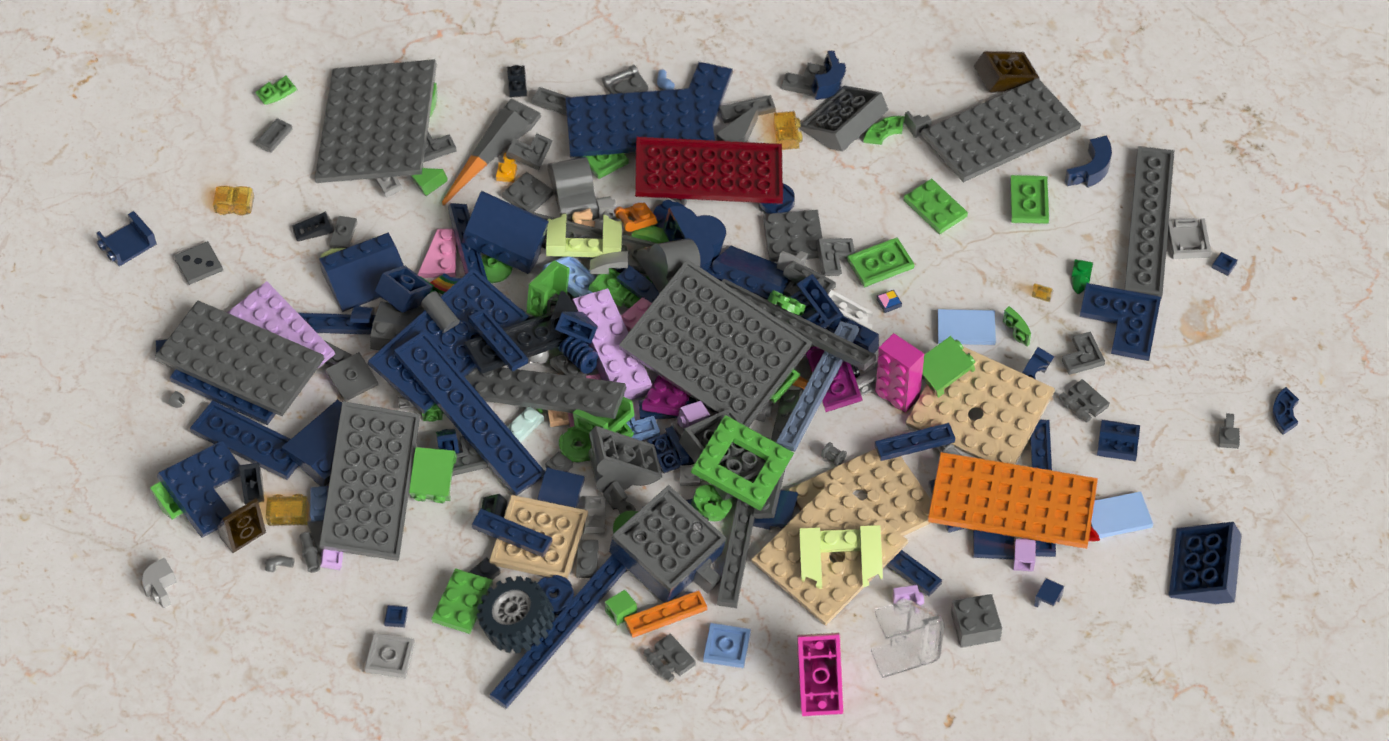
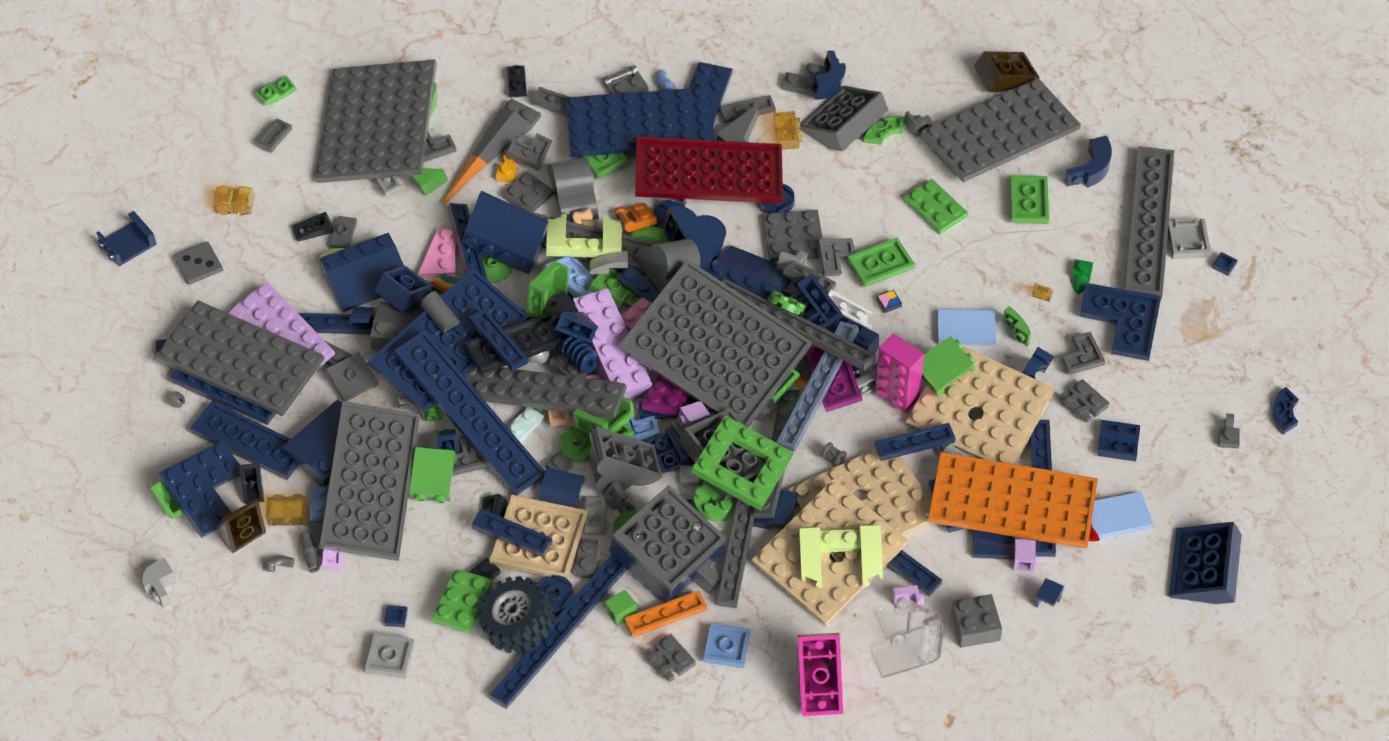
light grey plate [596,196,617,220] -> none

